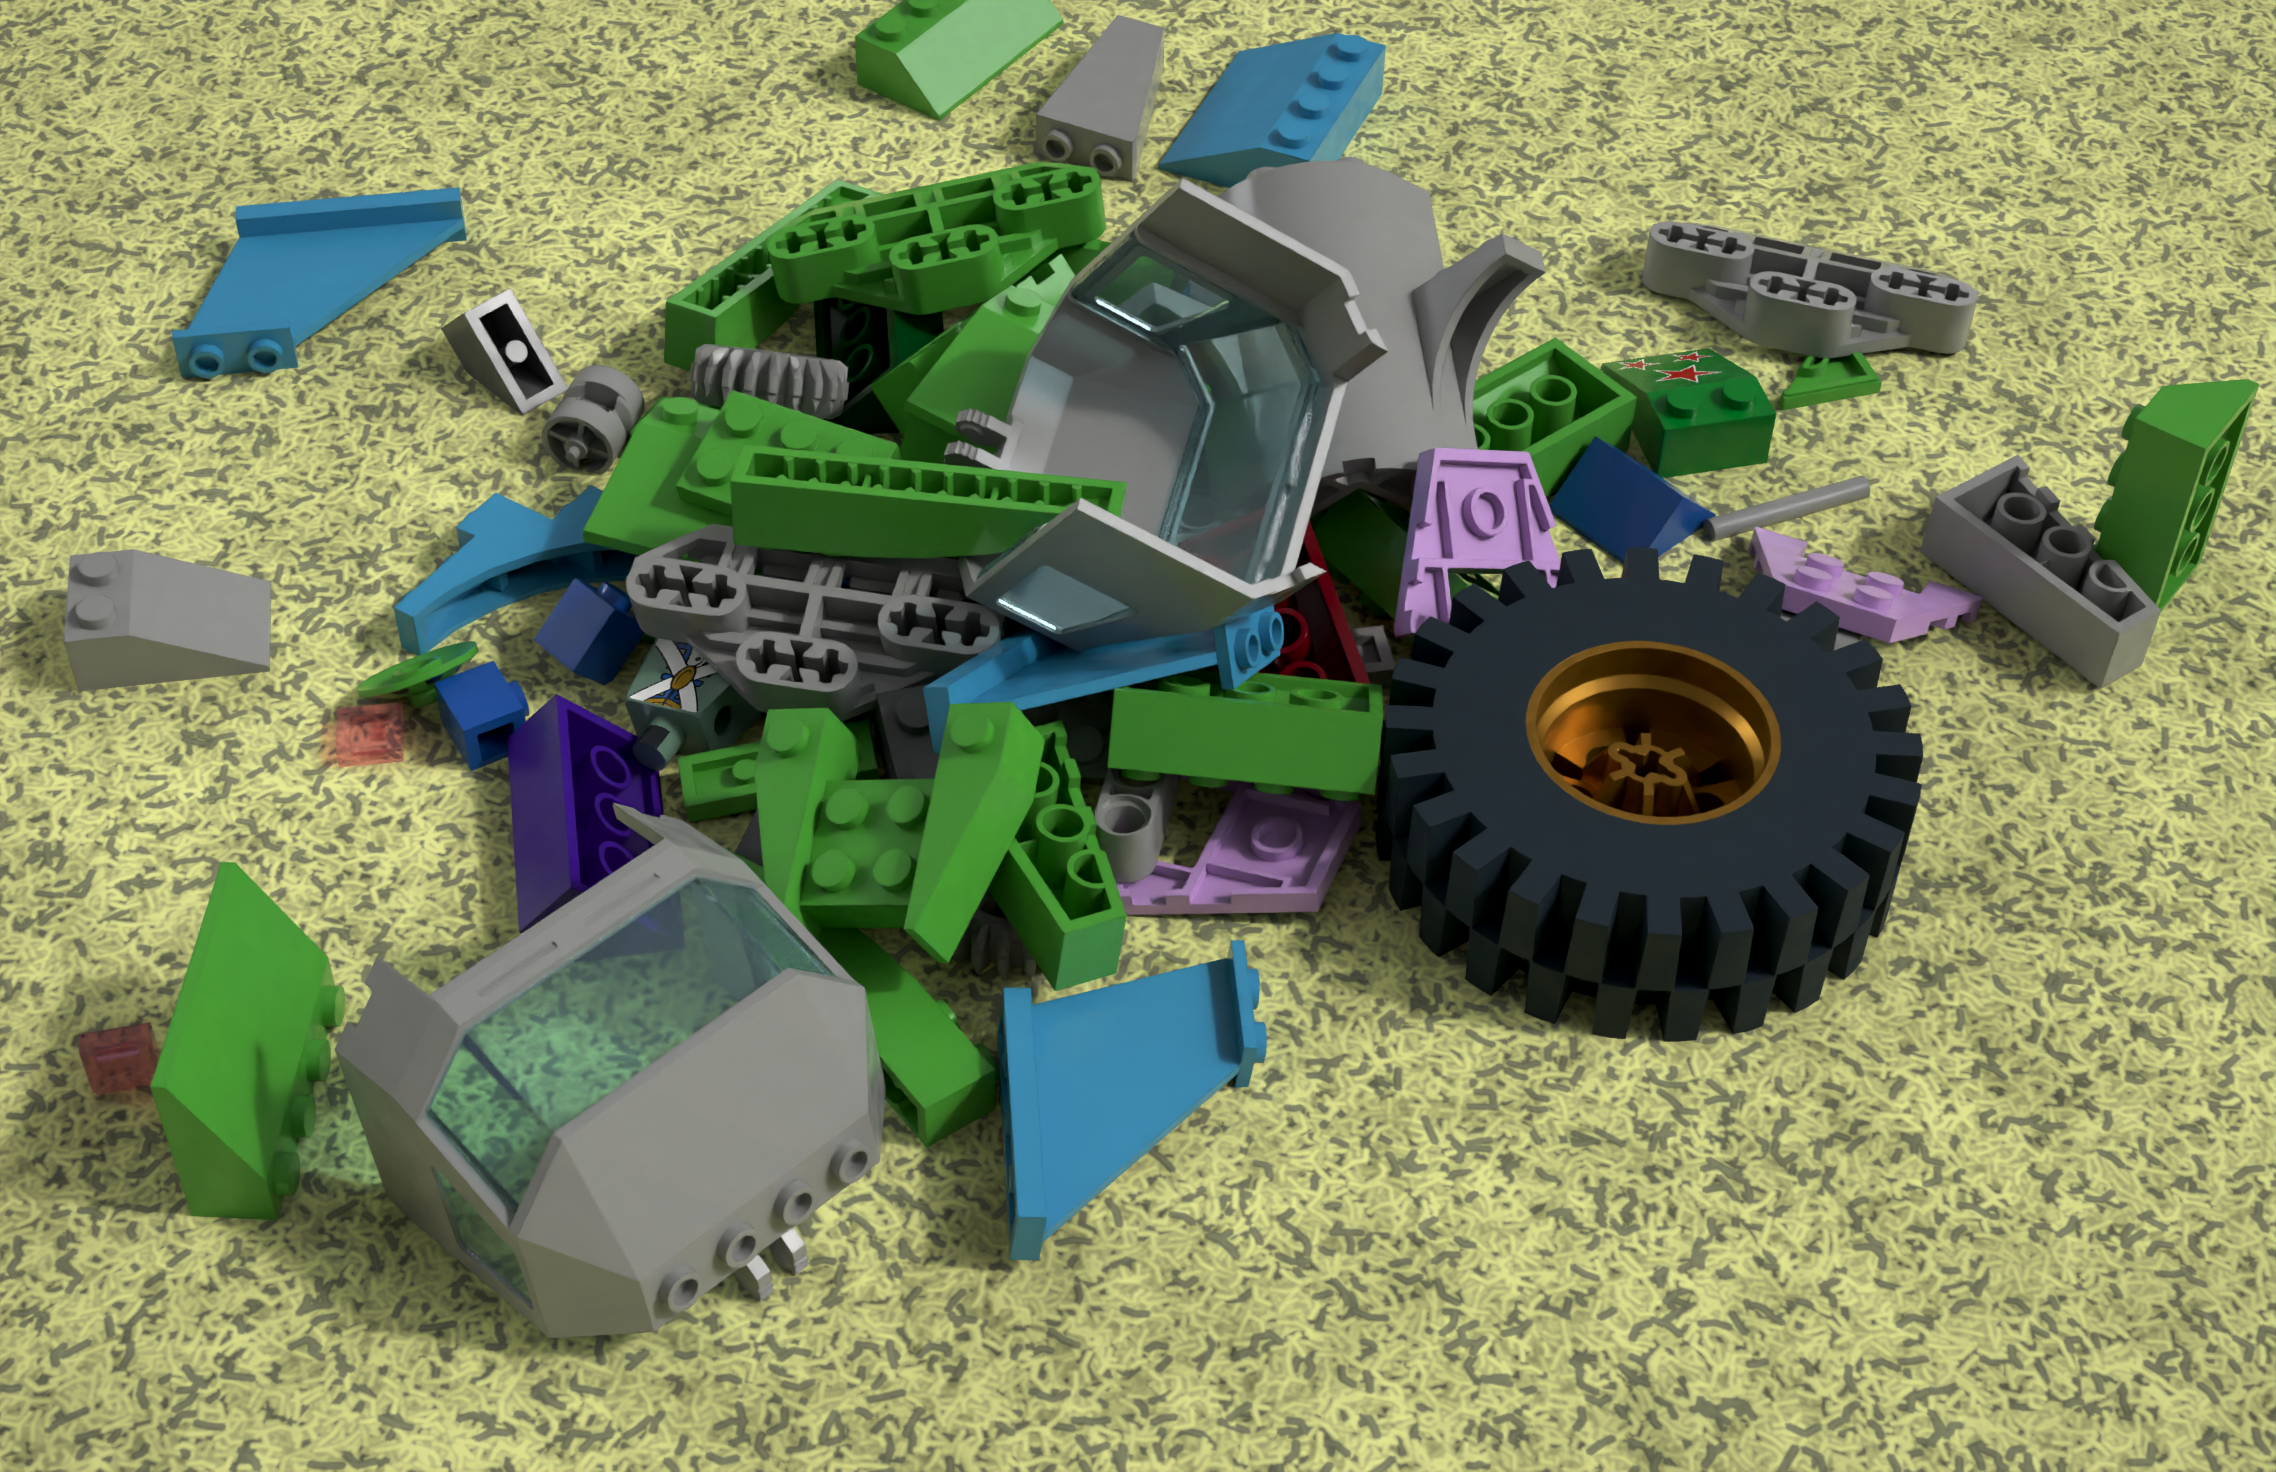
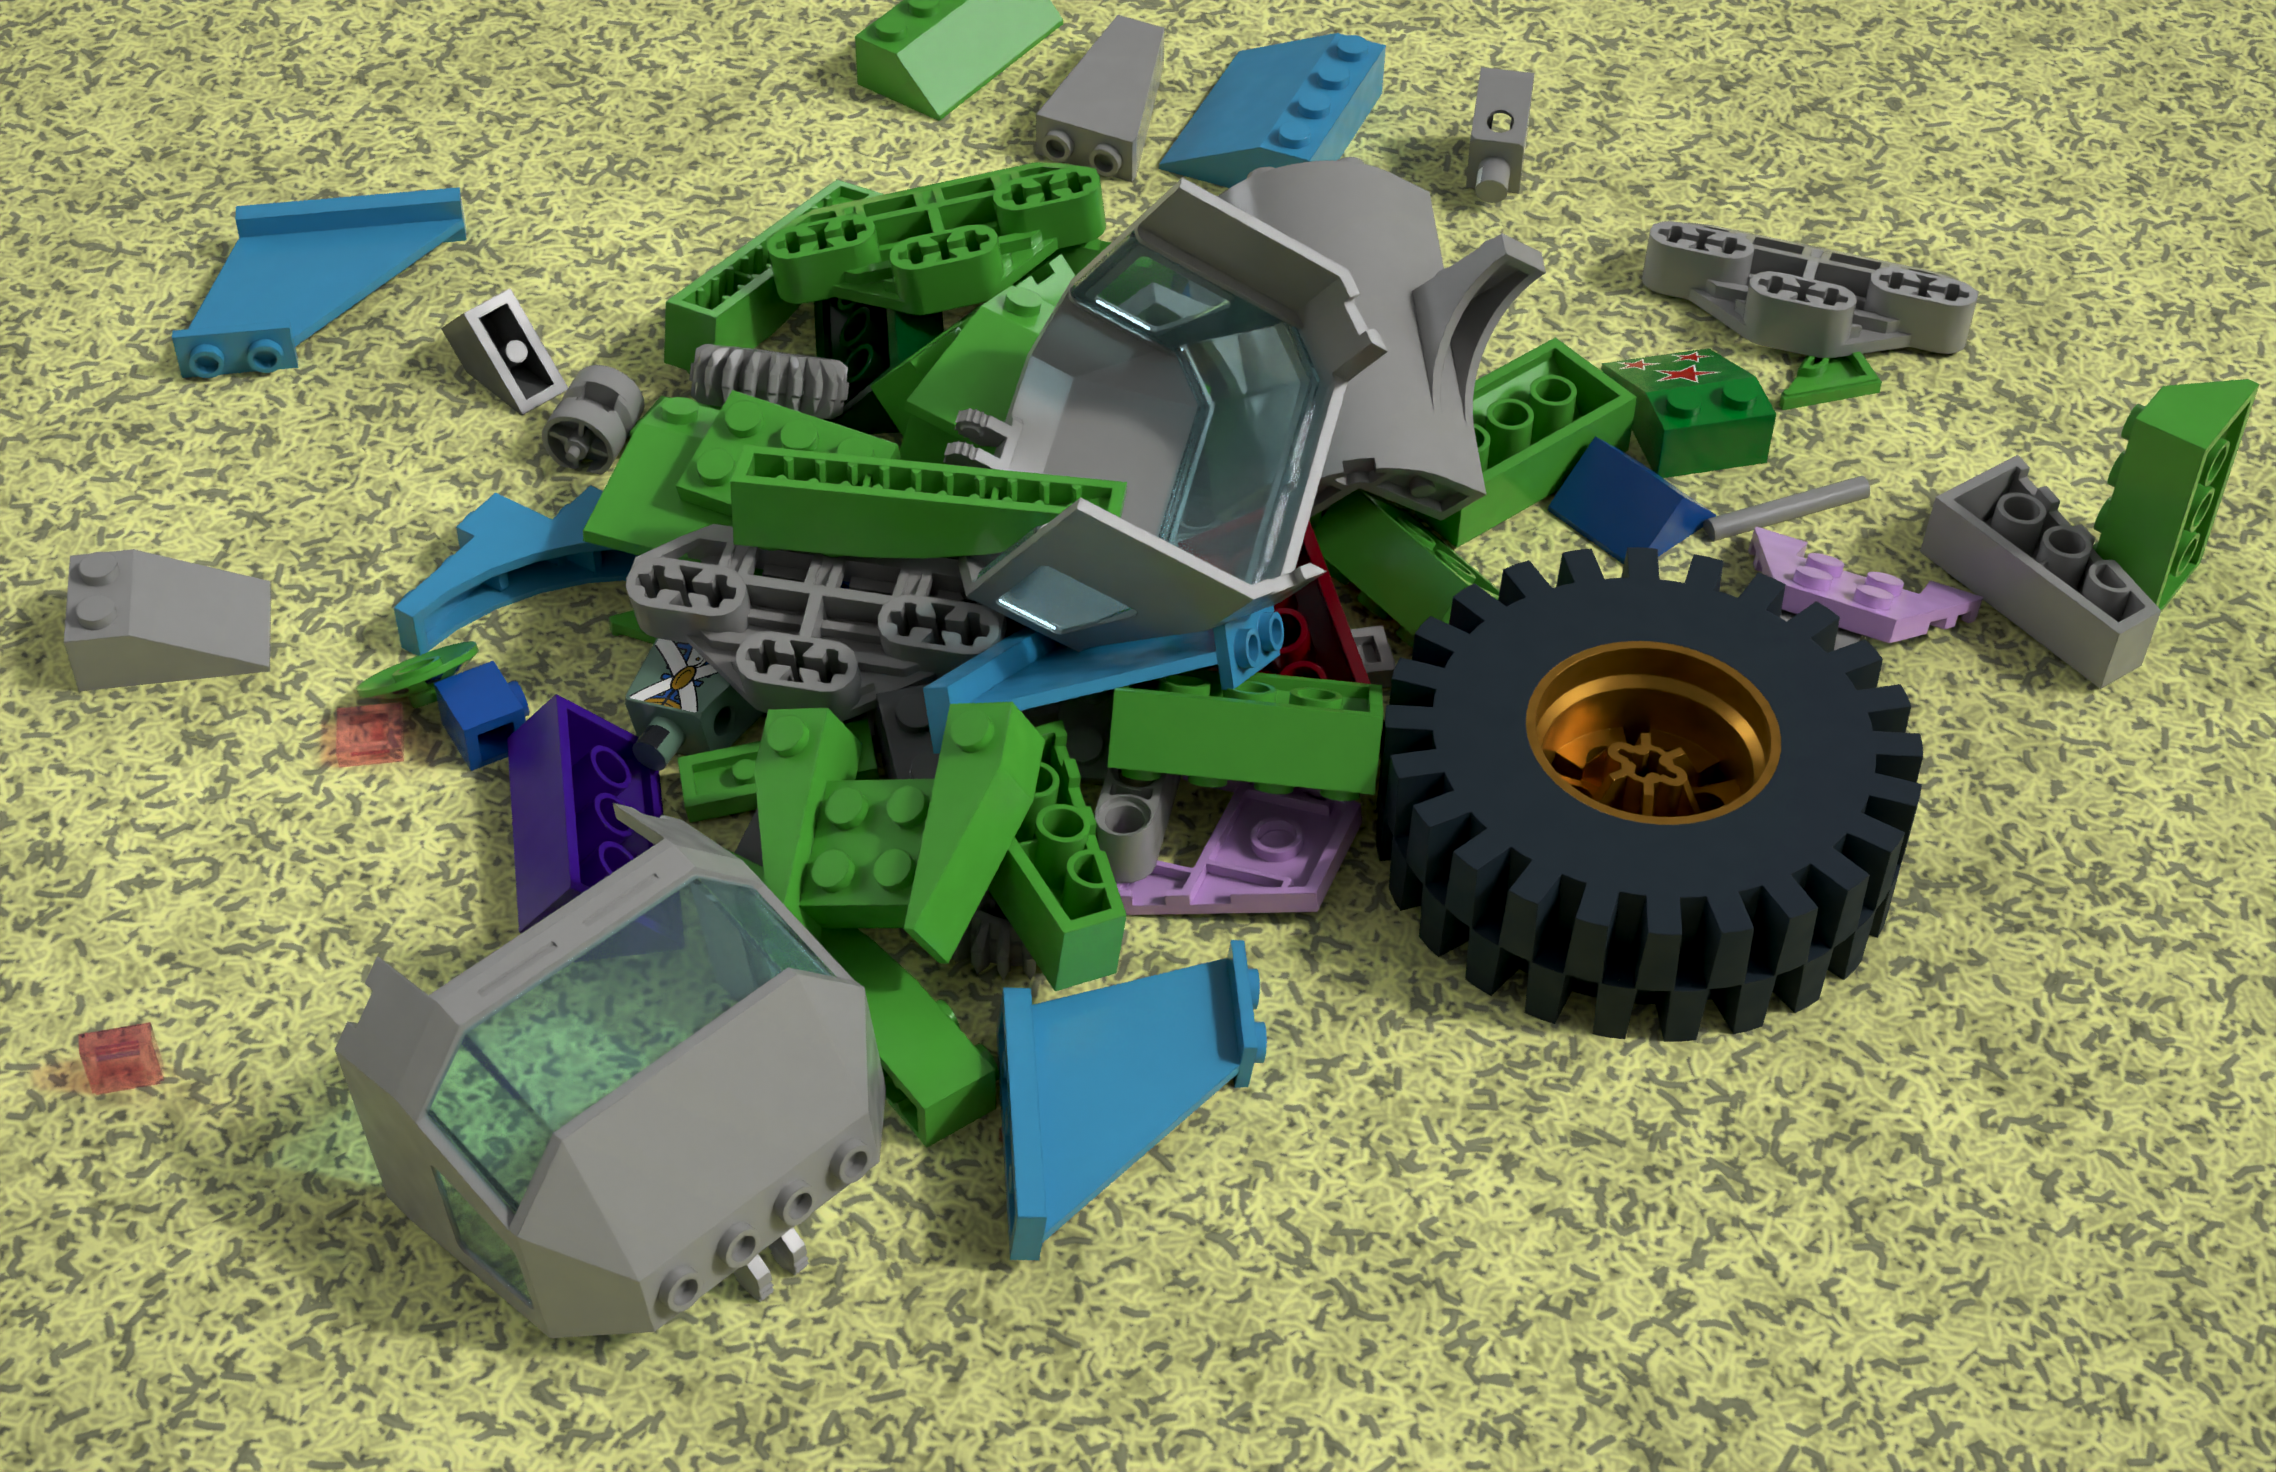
bright green slope [150,862,345,1220] -> none
blue brick [534,578,645,685] -> none
lavender wing [1394,447,1561,638] -> none
none -> light grey torso [1466,67,1535,203]

